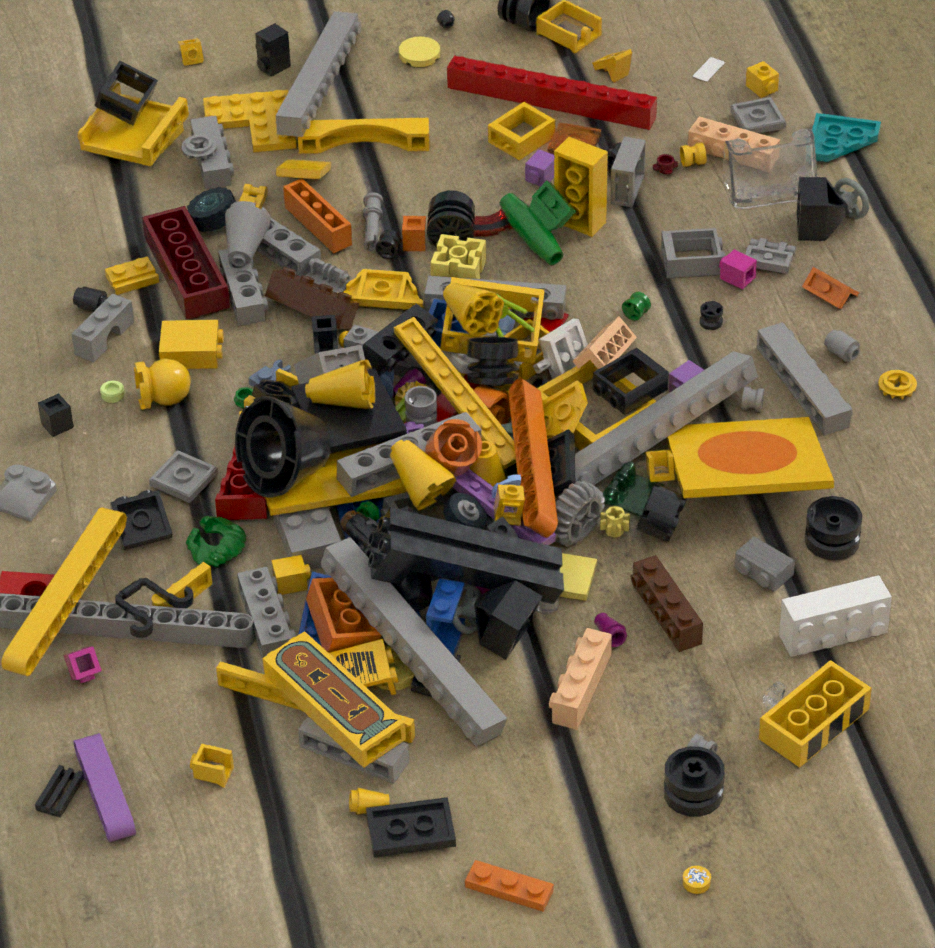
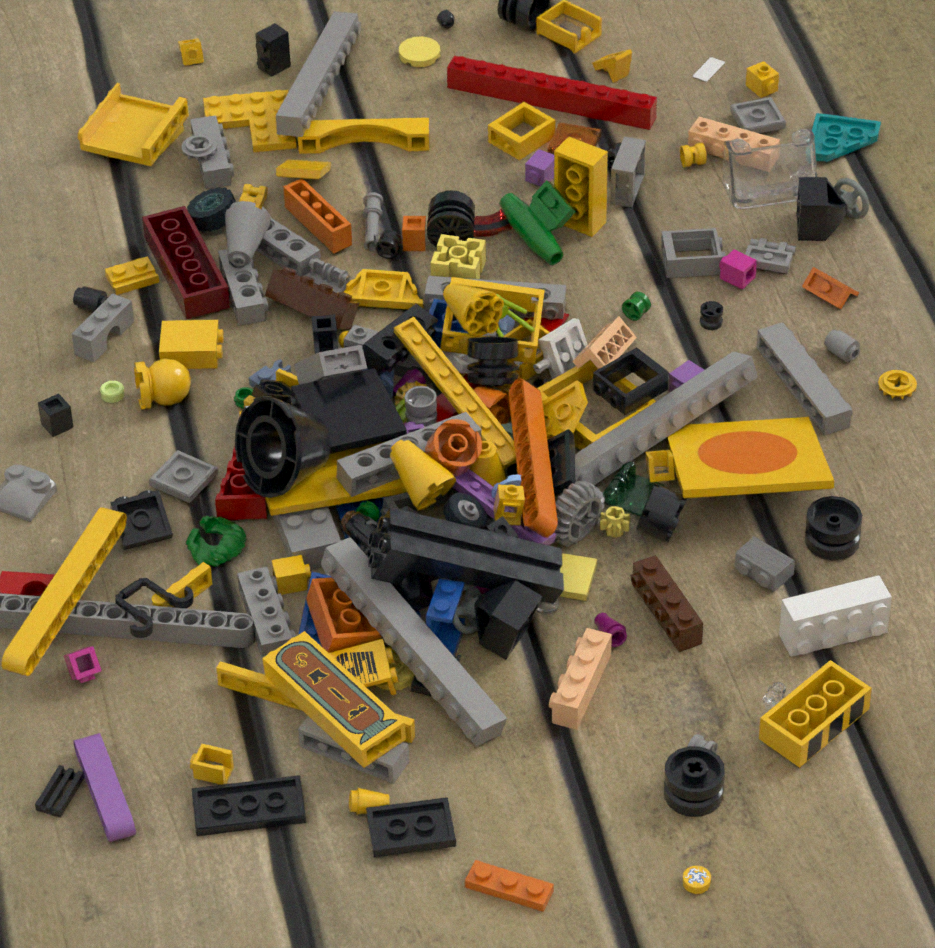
black window [94,61,158,126] -> none
yellow cone [305,360,375,409] -> none
dark red plate [653,154,678,175] -> none
light grey wheel [741,386,765,412] -> none
none -> black tile [192,775,306,836]

